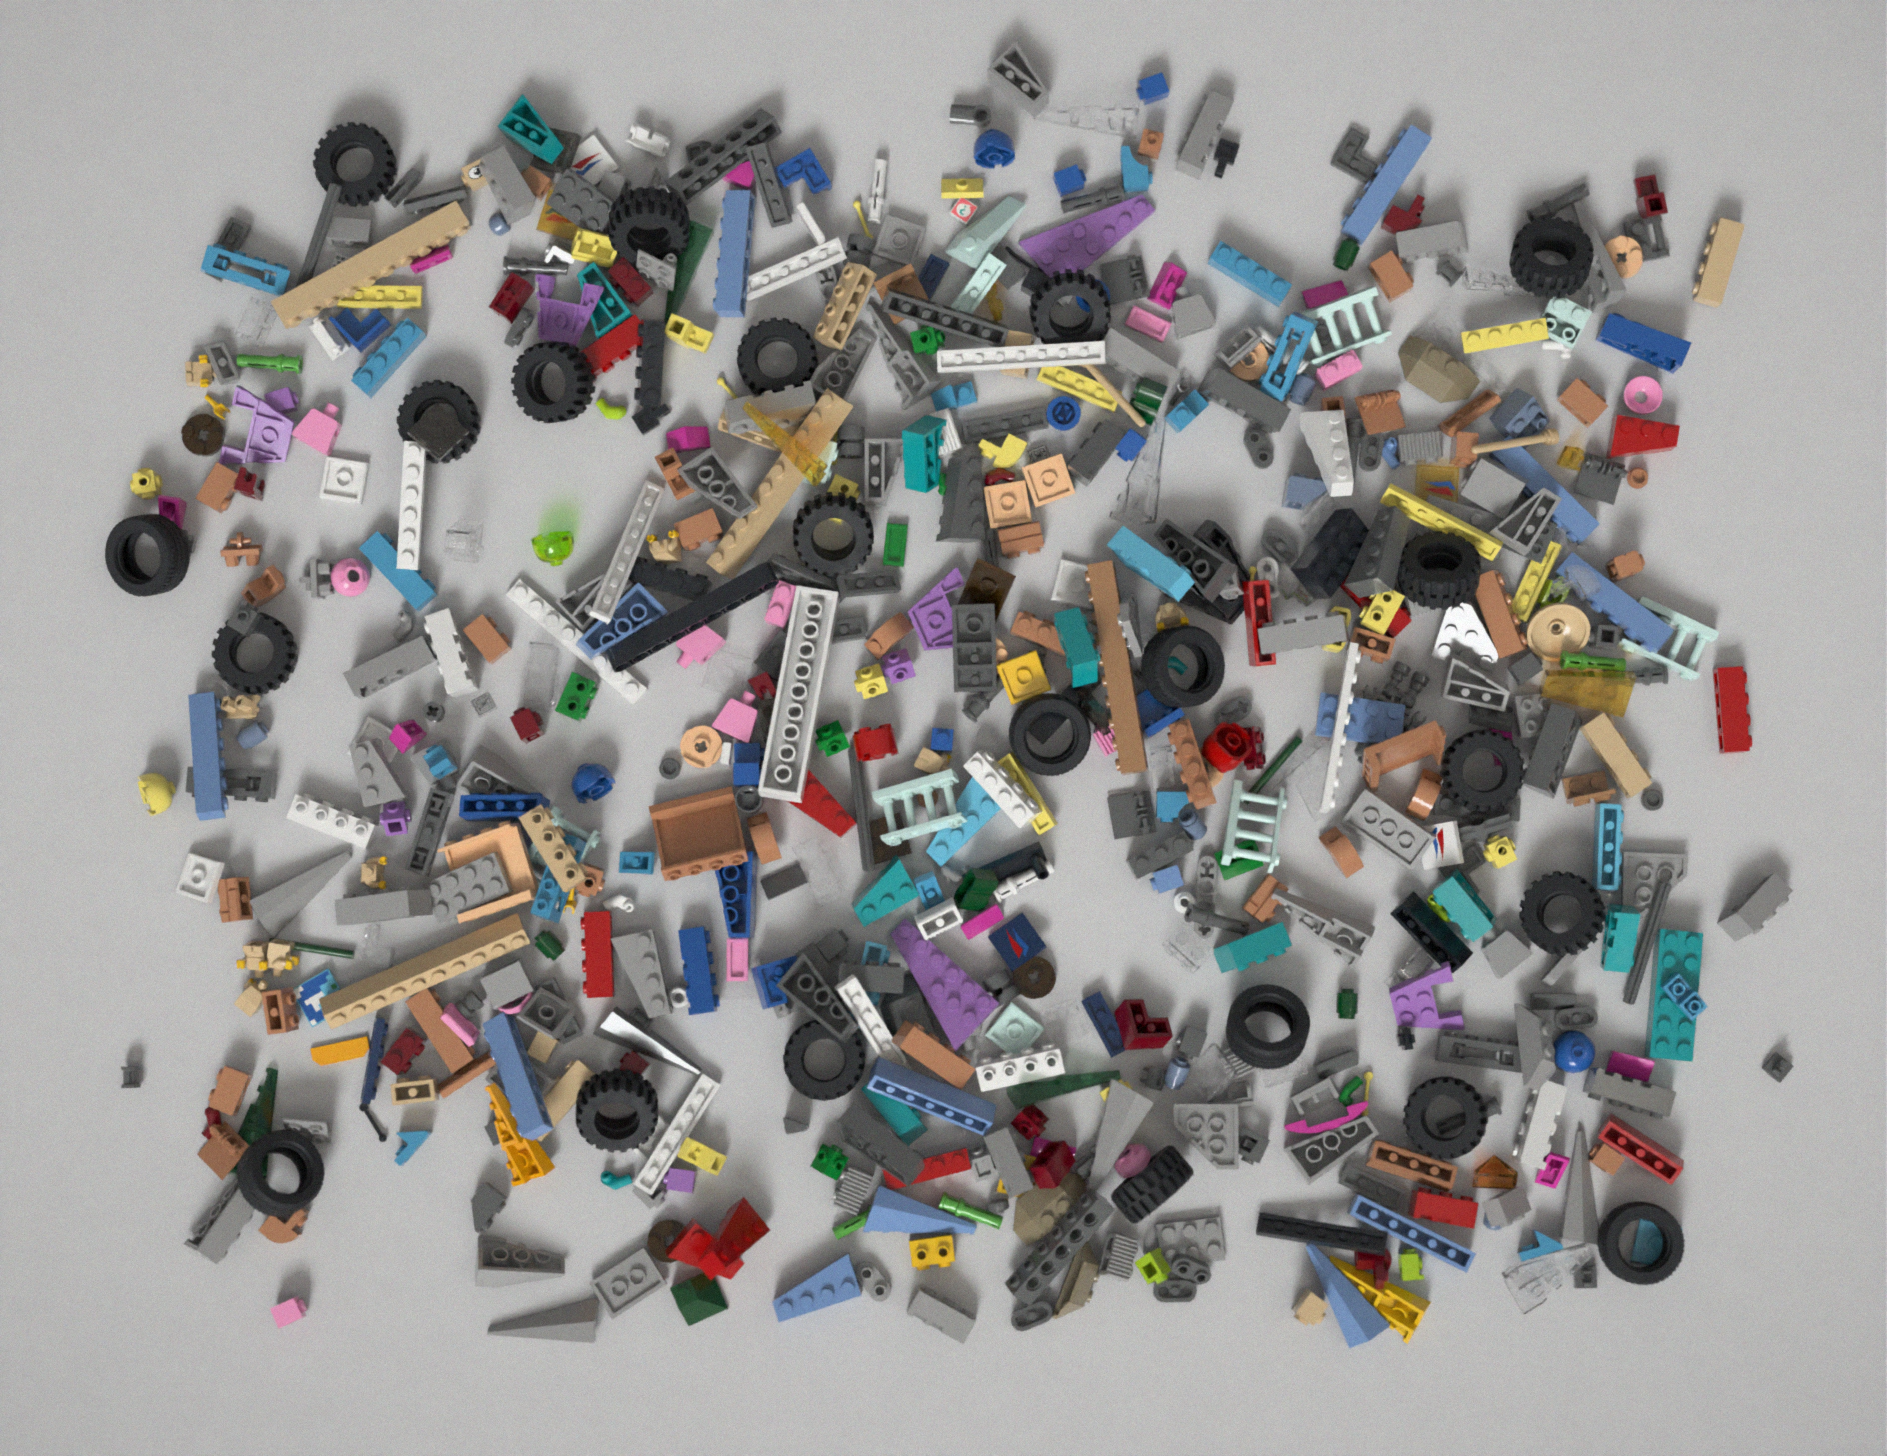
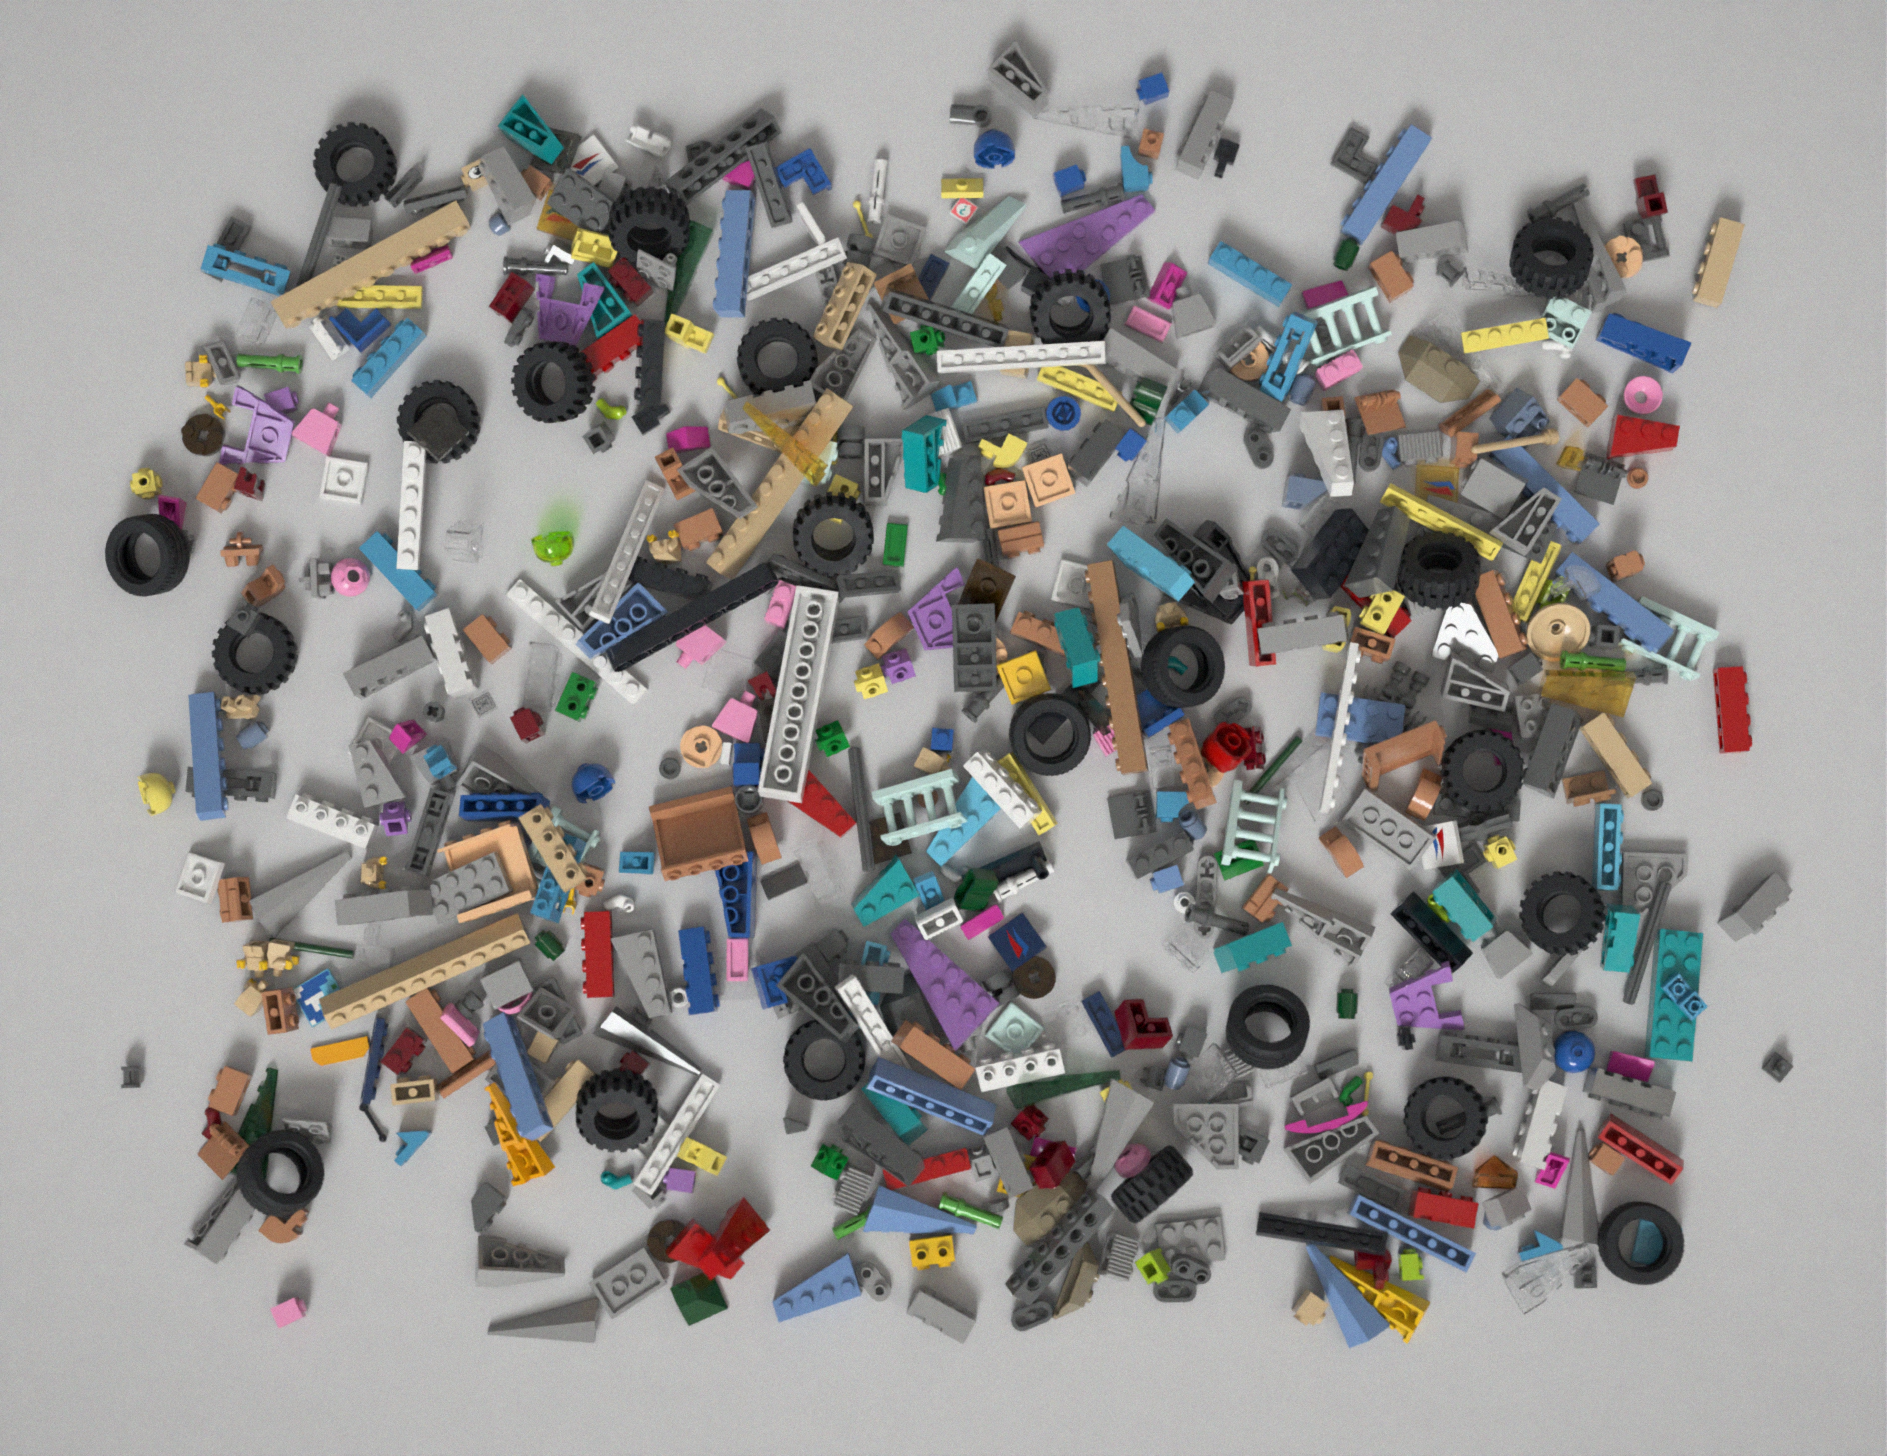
red brick [852,724,899,762] -> none
none -> dark grey brick [582,421,616,454]

